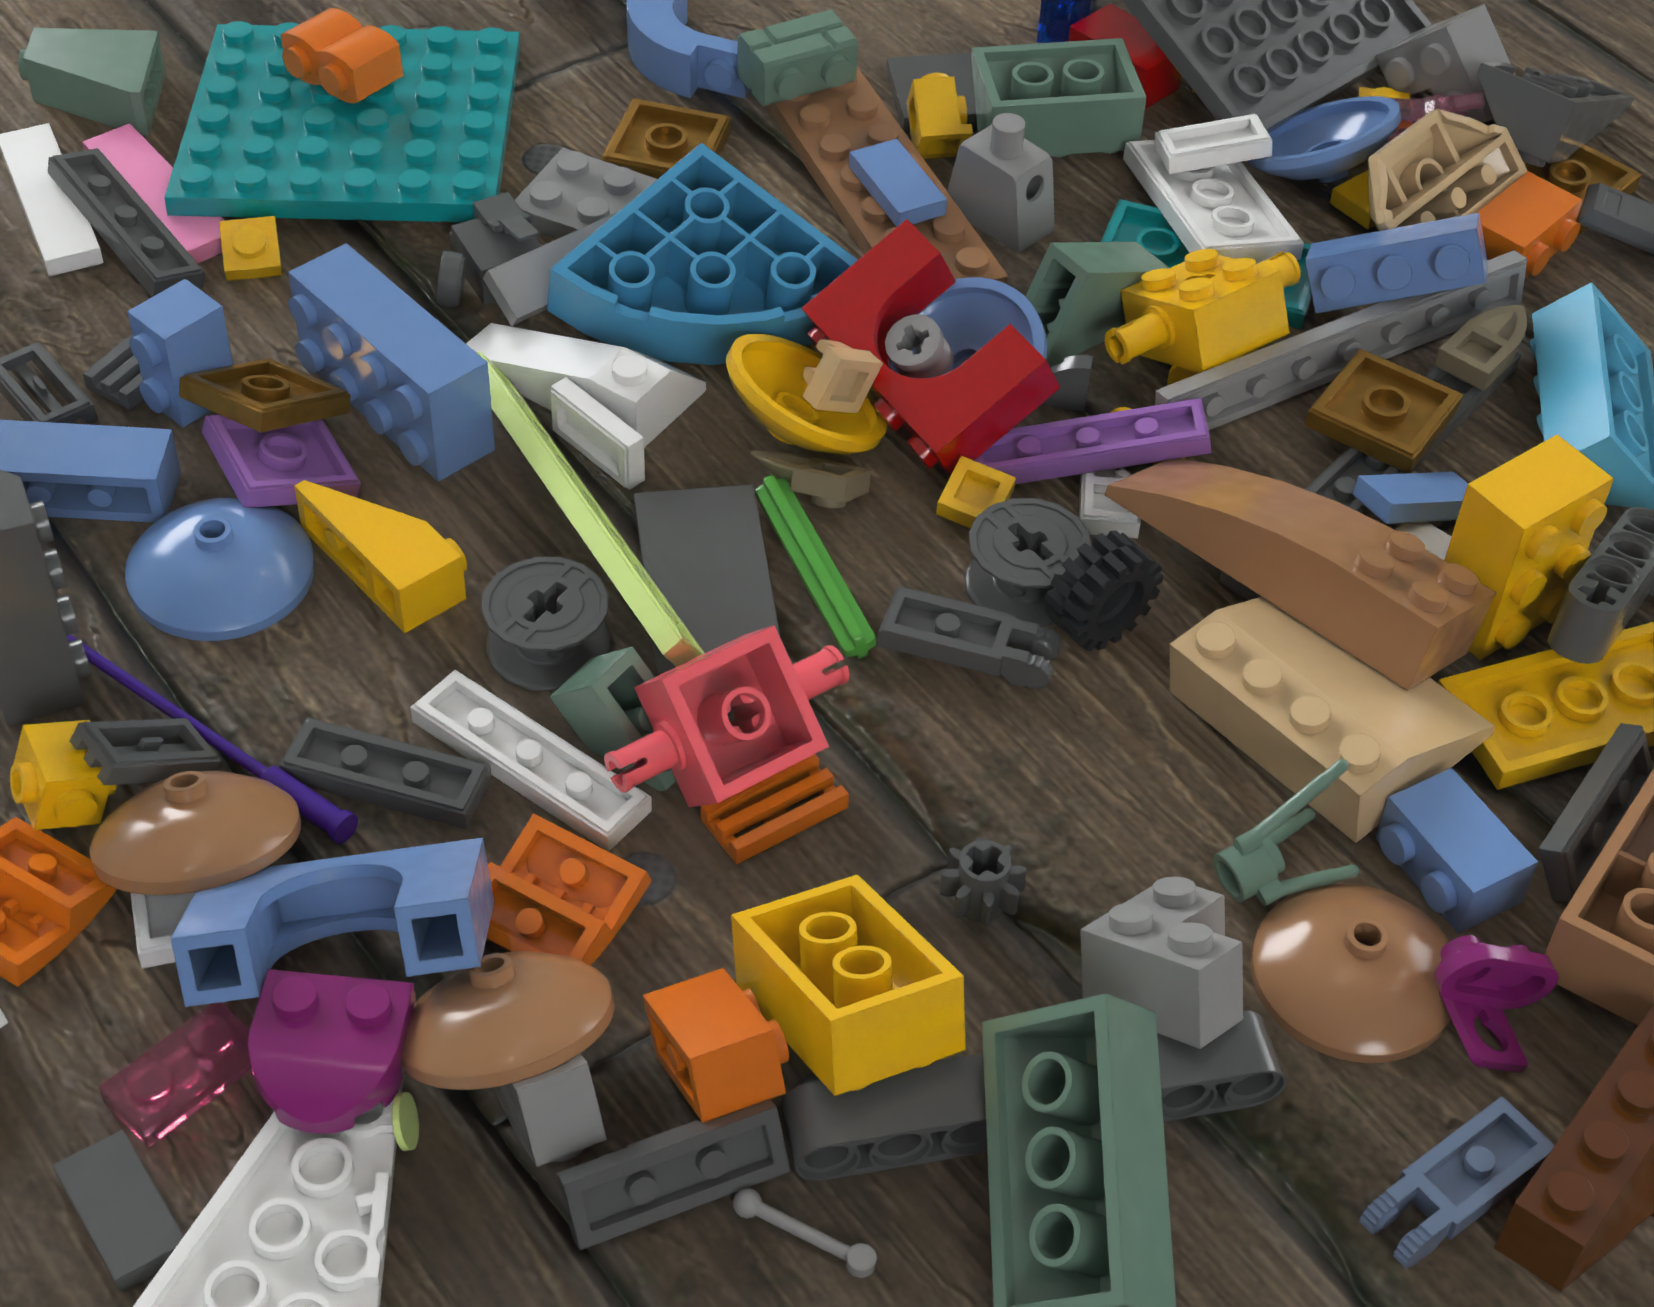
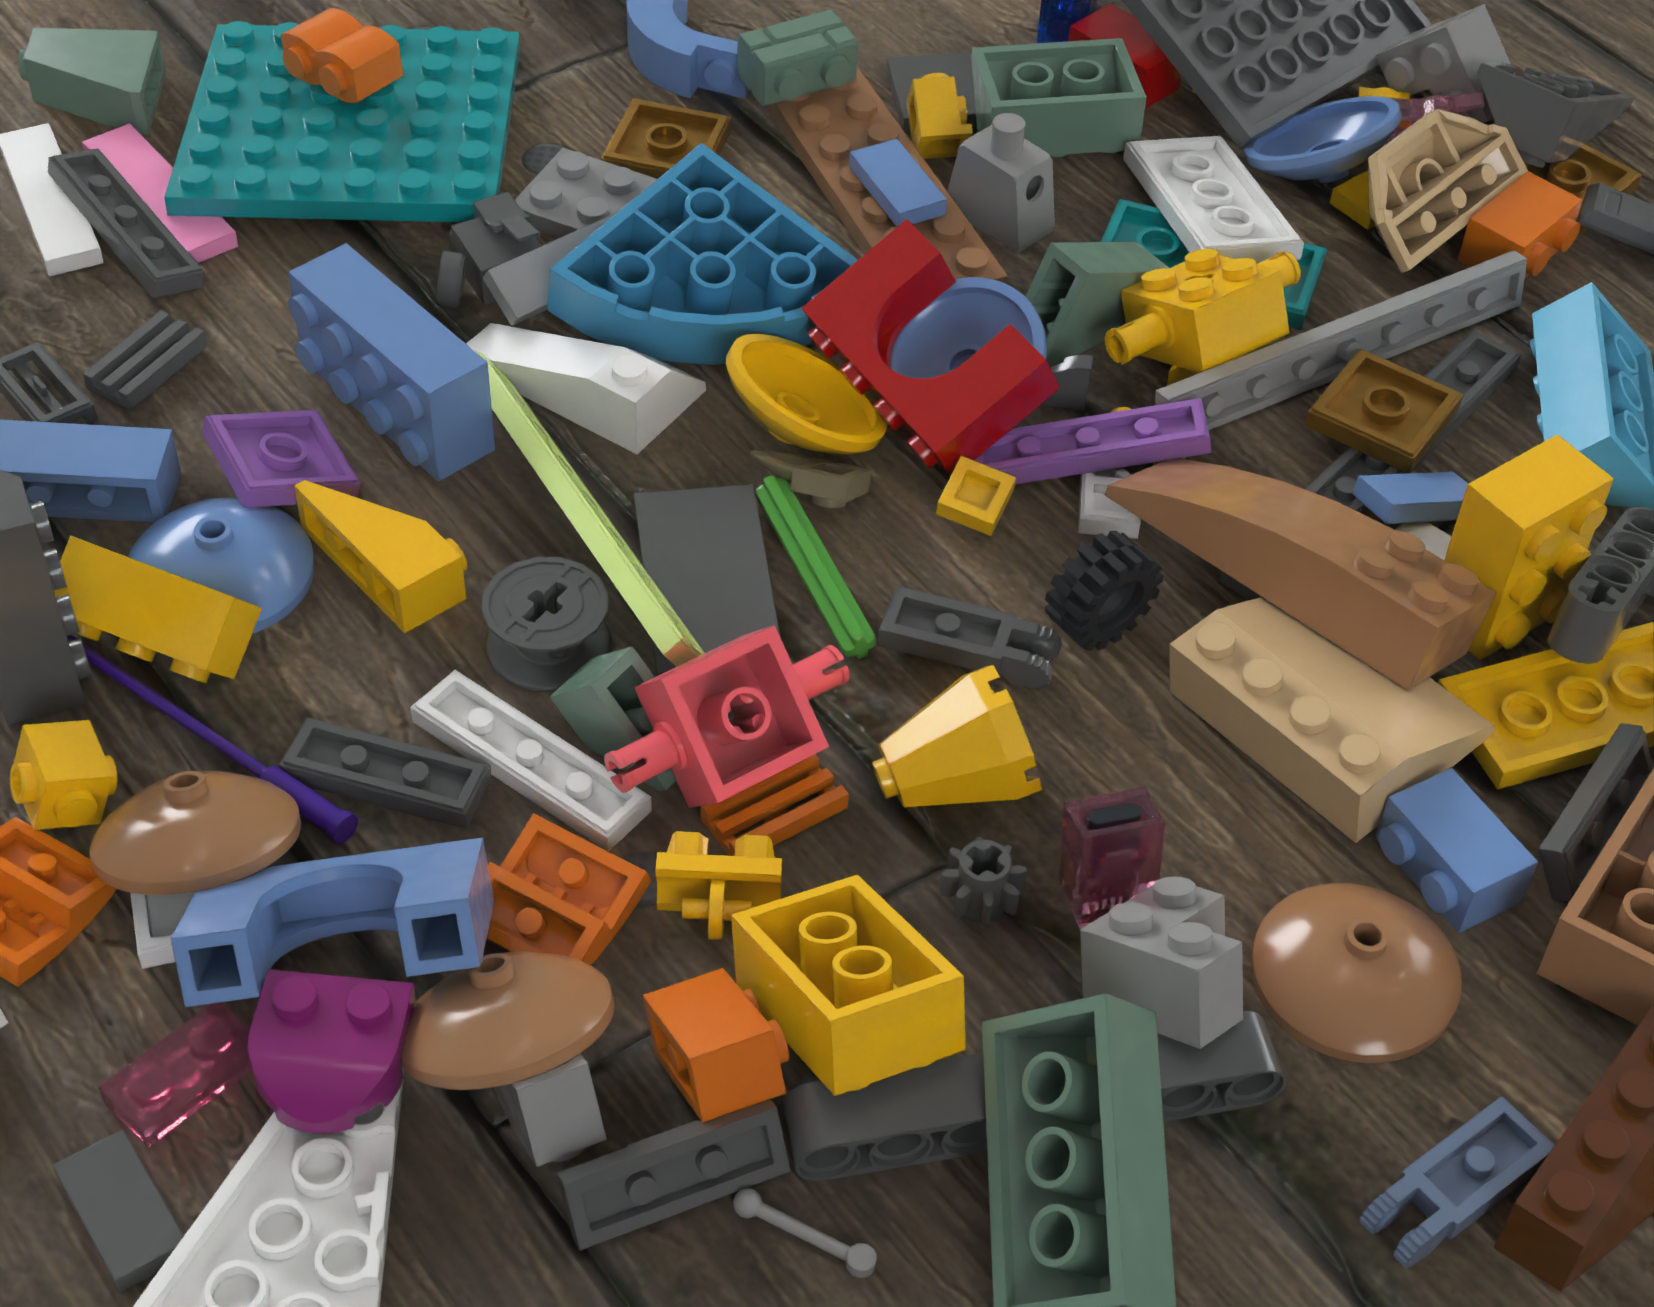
dark grey tile [69,718,221,785] -> none
medium blue brick [127,279,233,428] -> none
pearl gold tile [179,358,351,433] -> none
yellow plate [219,216,283,281] -> none
yellowish green piece [392,1092,419,1151] -> none
white tile [550,377,645,490] -> none
tan tile [802,340,883,413] -> none
light grey wheel [885,314,954,378] -> none
dark grey piece [964,498,1091,627] -> none
white tile [1155,114,1272,175] -> none
sand green plant [1213,759,1360,906] -> none
medium blue brick [1305,213,1488,313] -> none
dark tan plate [1434,304,1527,391] -> none
magenta bracket [1434,935,1559,1073] -> none
none -> yellow brick [54,535,262,683]
none -> yellow hips [655,831,782,940]
none -> yellow cone [872,665,1042,807]
none -> clear pink piece [1059,787,1165,929]

